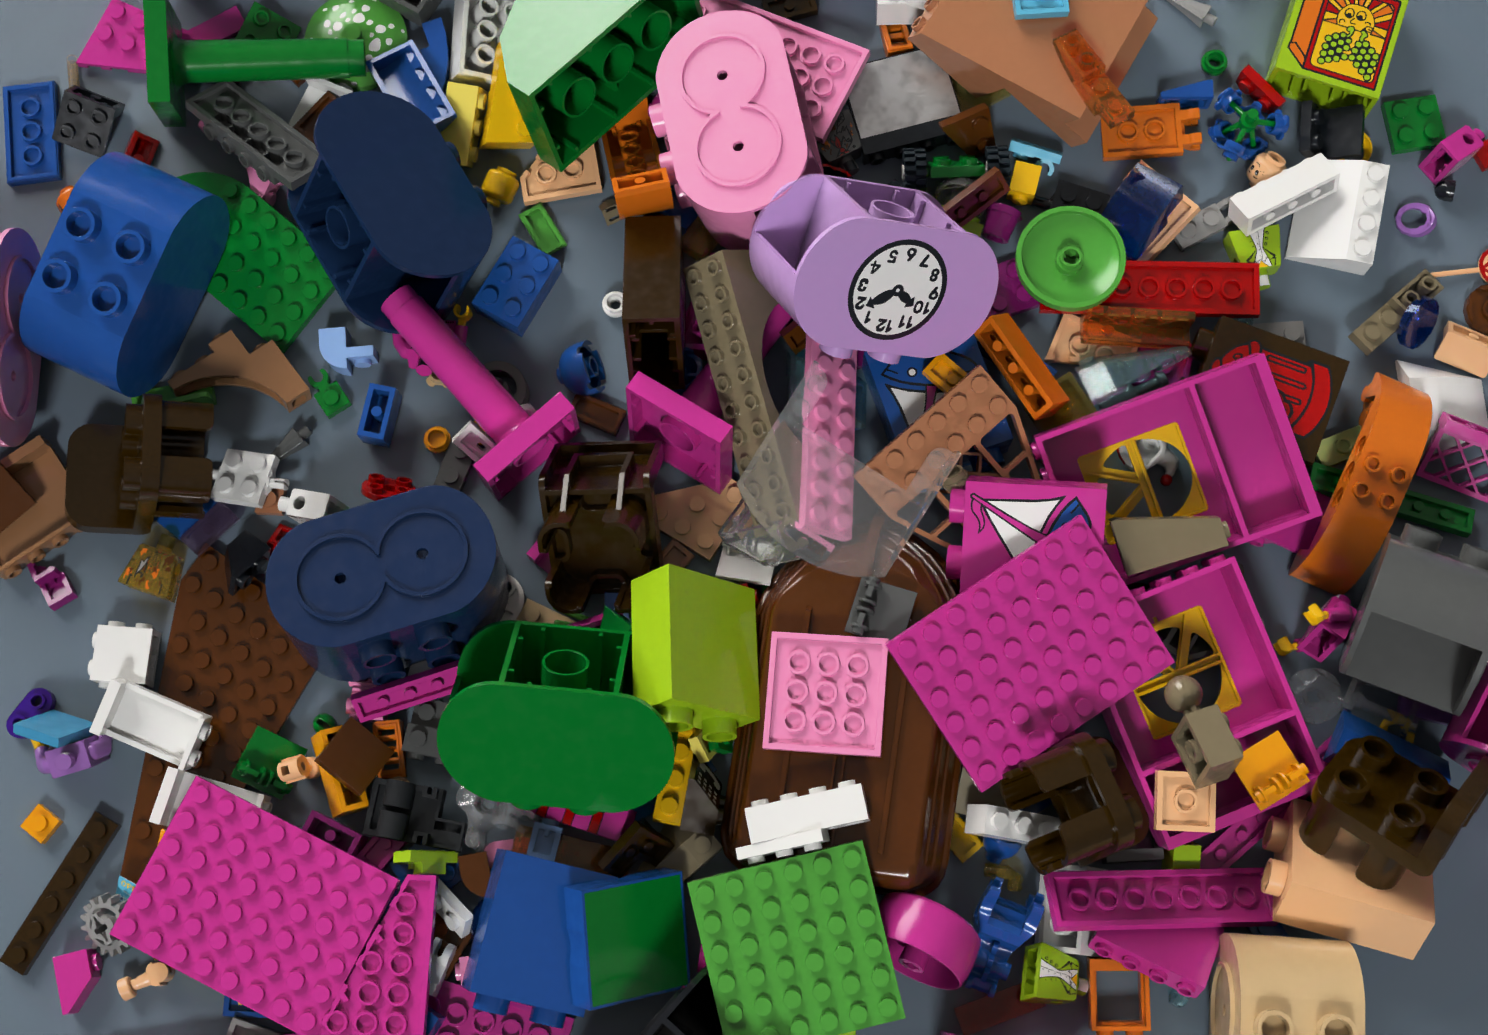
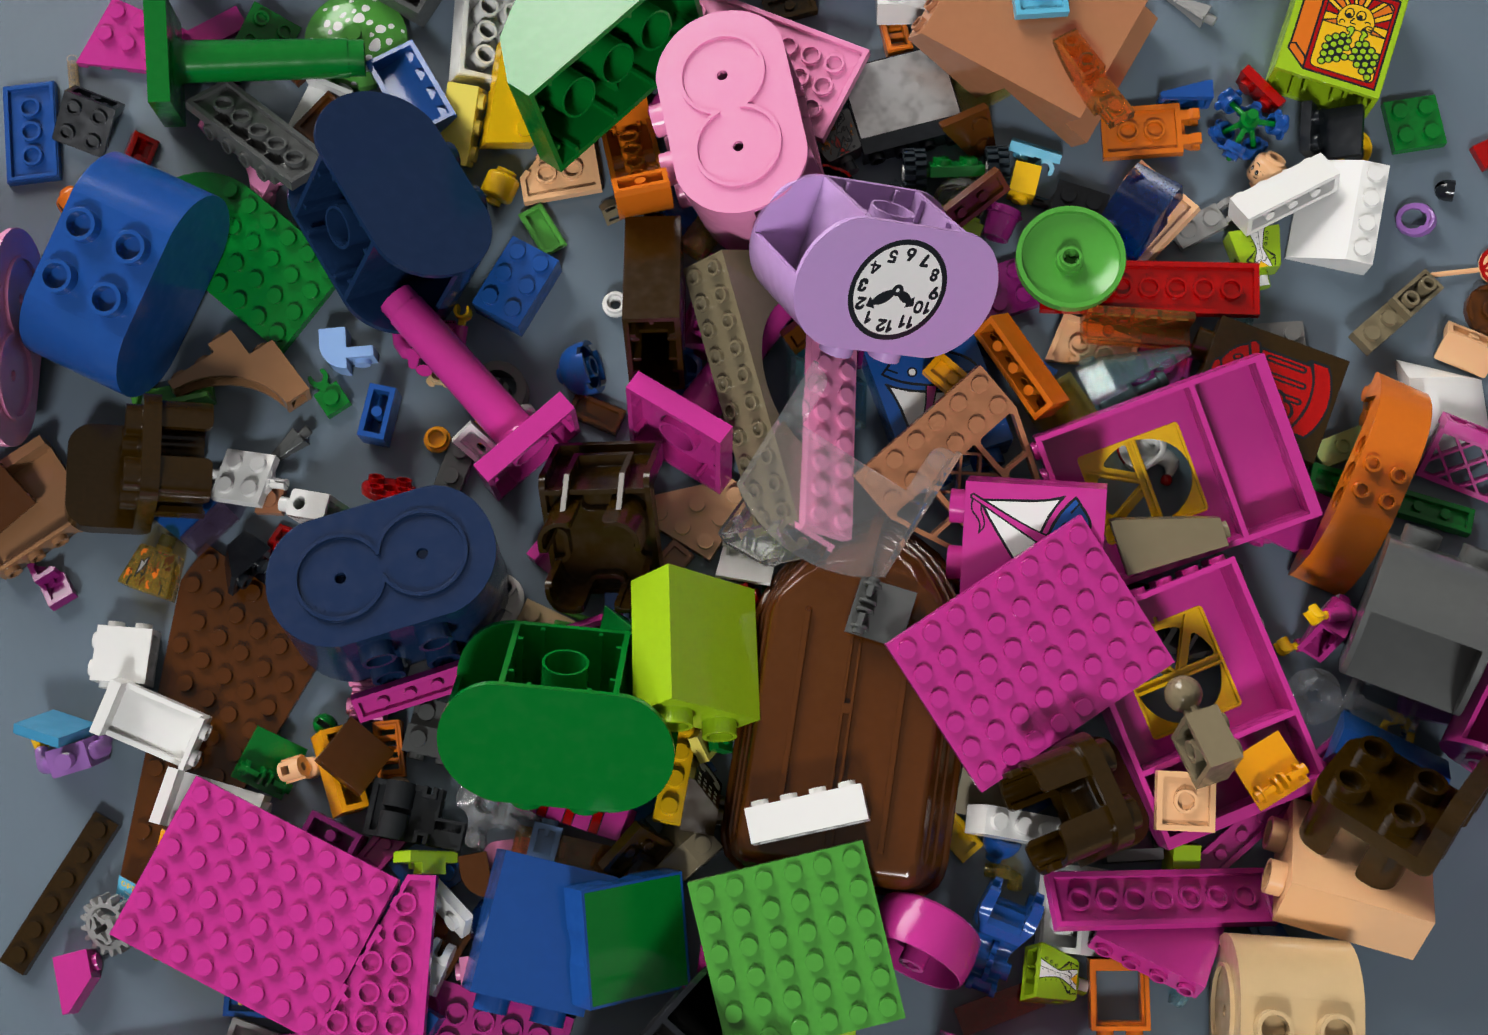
dark purple plate [6,688,56,739] -> none
light orange plate [20,804,63,844] -> none
light nougat leg [117,962,175,1001] -> none
blue slope [420,17,451,96] -> none
white plate [735,828,830,865] -> none
bright pink plate [762,631,889,758] -> none
dark tan plate [941,465,969,492] -> none
green plate [1201,50,1228,76] -> none
clear blue tile [1397,295,1439,349] -> none
dark pink torso [1418,125,1485,186] -> none

